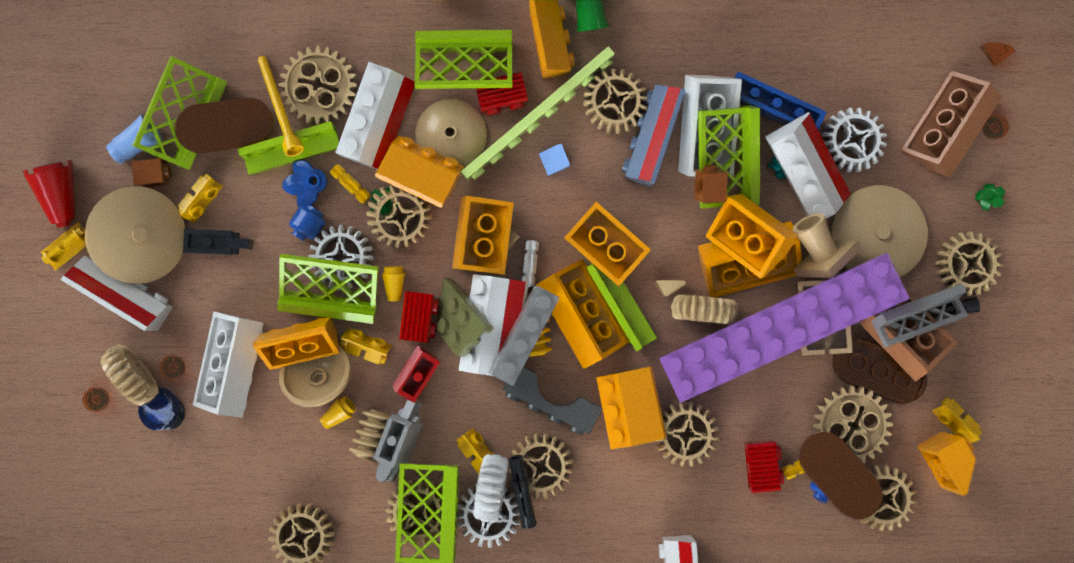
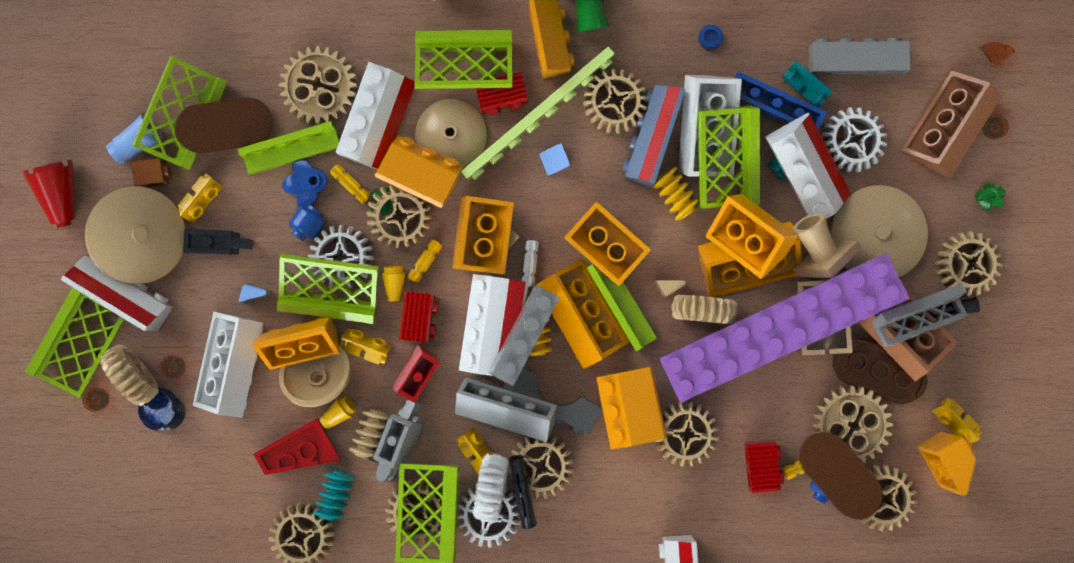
yellow hinge [41,222,86,271] -> none
yellow piece [258,56,304,157] -> none
olive wing [436,278,494,357] -> none
dark orange brick [694,165,727,203] -> none
none -> lime fence [25,287,125,398]
none -> light blue slope [238,284,271,303]
none -> red wing [253,418,341,475]
none -> teal piece [313,467,356,522]
none -> yellow axle [408,239,442,283]
none -> light grey brick [455,377,557,442]
none -> yellow piece [654,166,700,221]
none -> blue tile [698,25,723,50]
none -> teal hinge [782,60,833,108]
none -> light grey brick [808,38,910,75]

